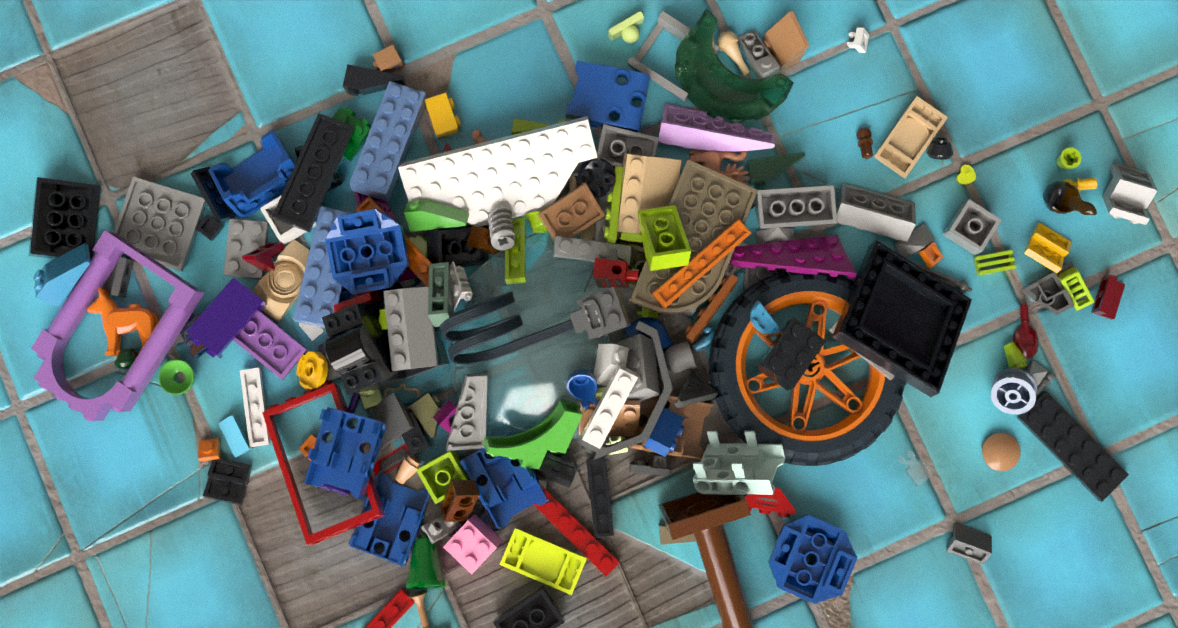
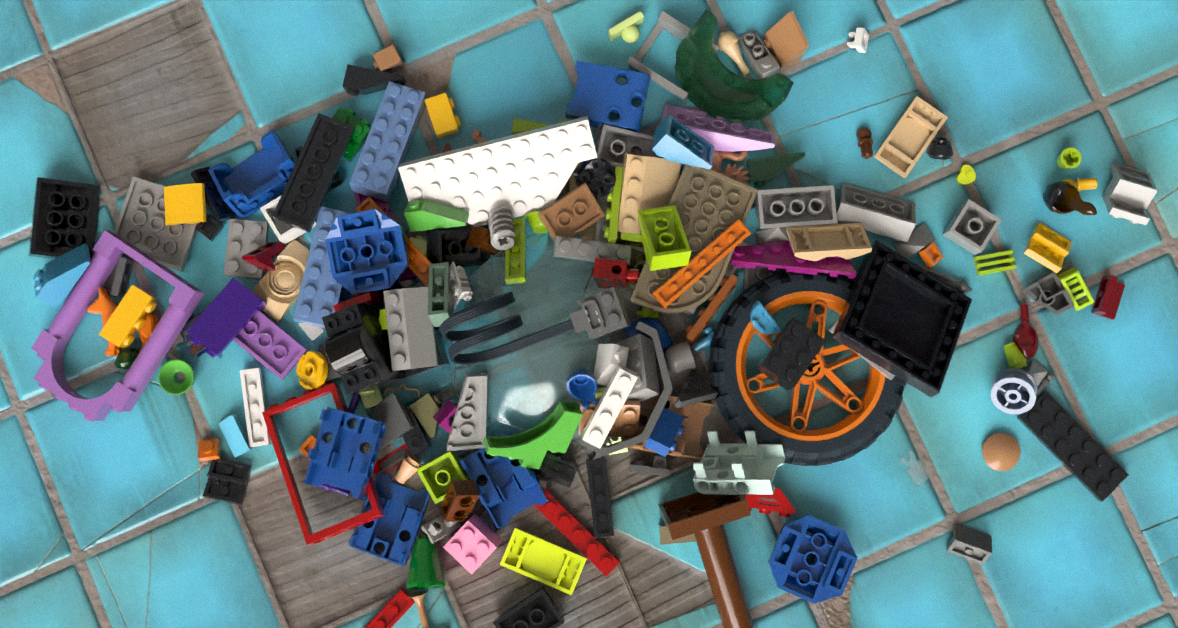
none -> yellow brick [98,285,158,348]
none -> yellow slope [164,183,206,226]
none -> dark azure slope [652,114,714,169]
none -> tan slope [786,223,872,261]

